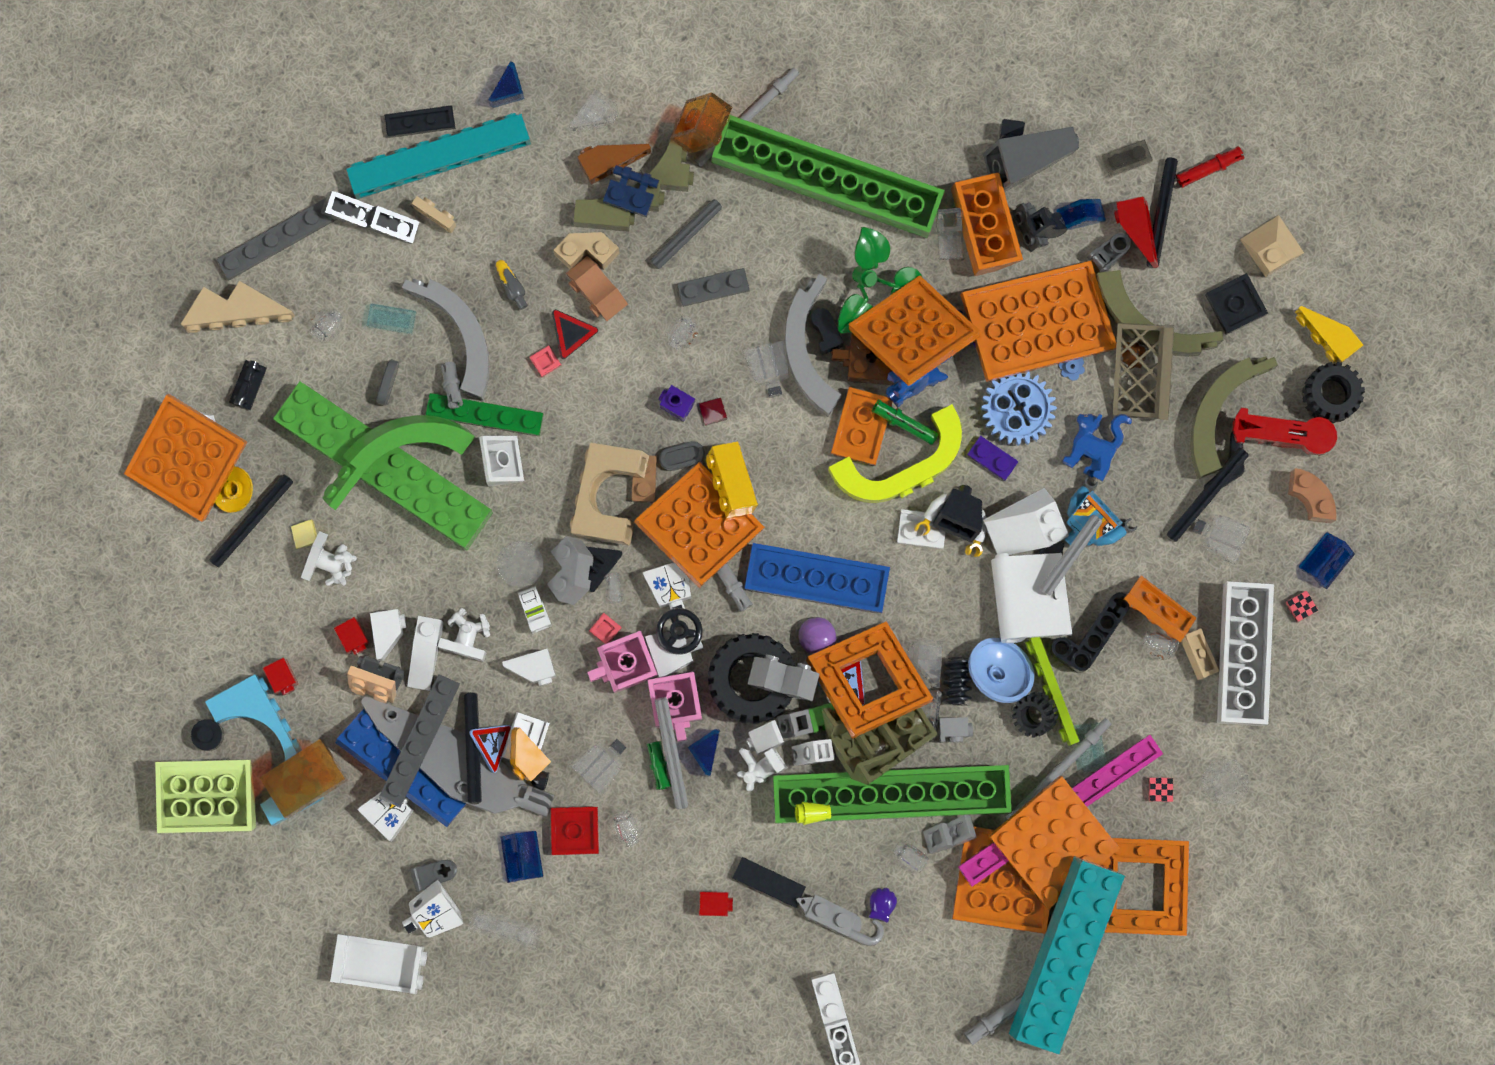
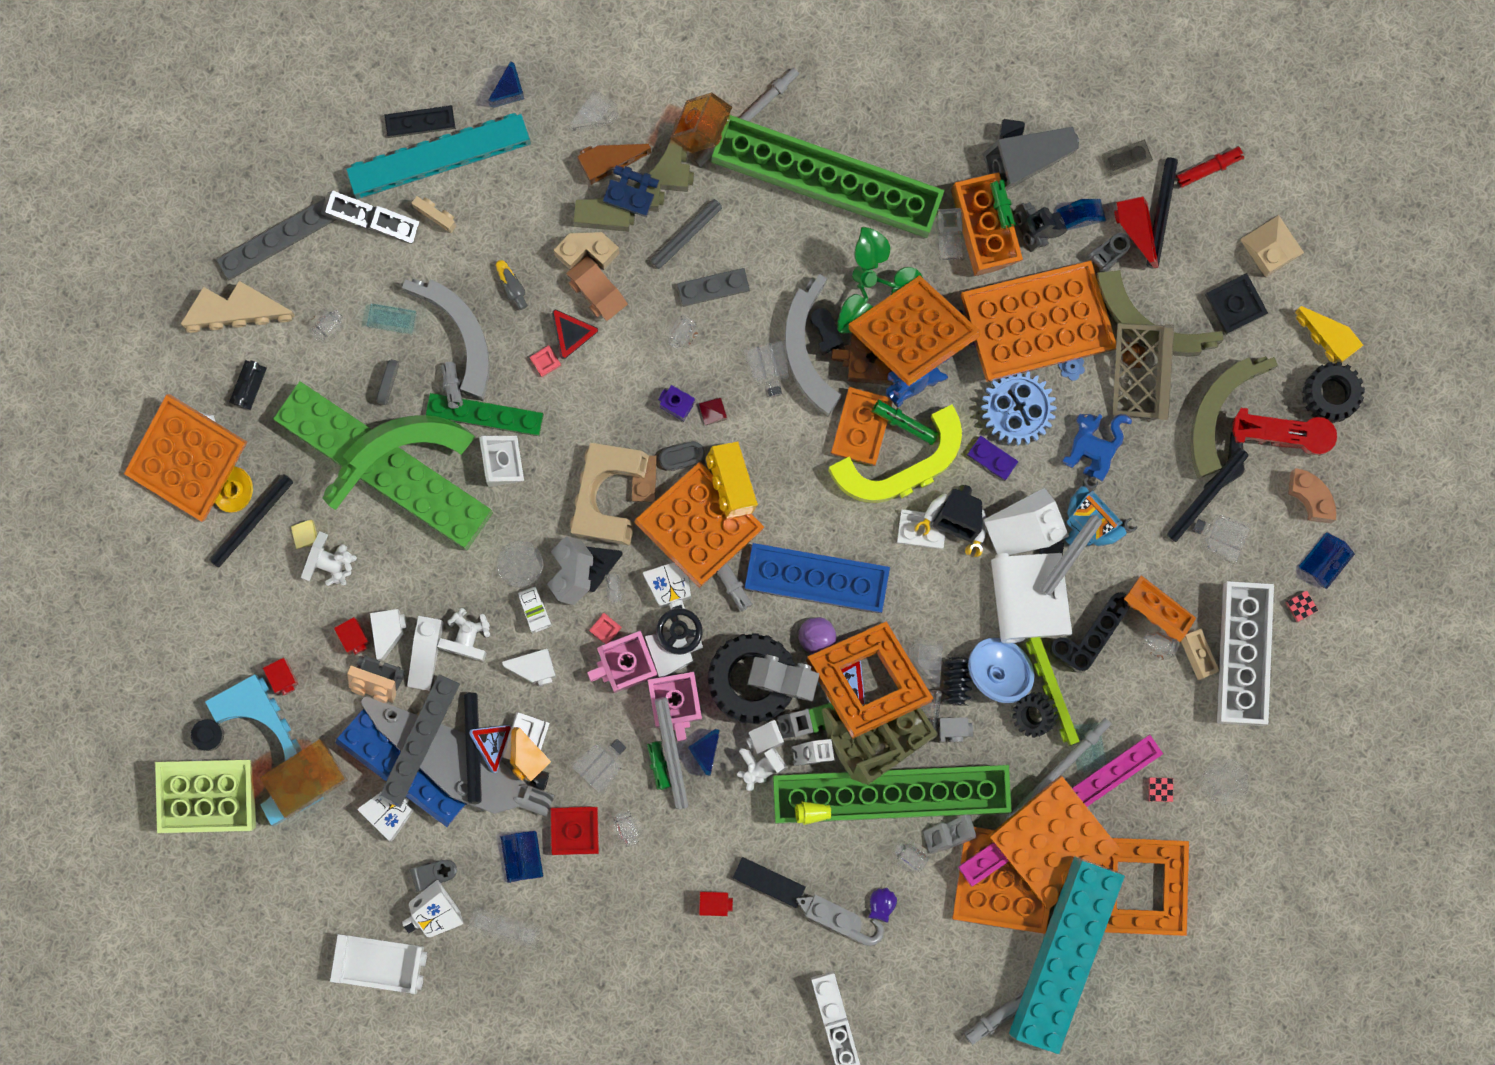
none -> green pin [990,180,1016,229]

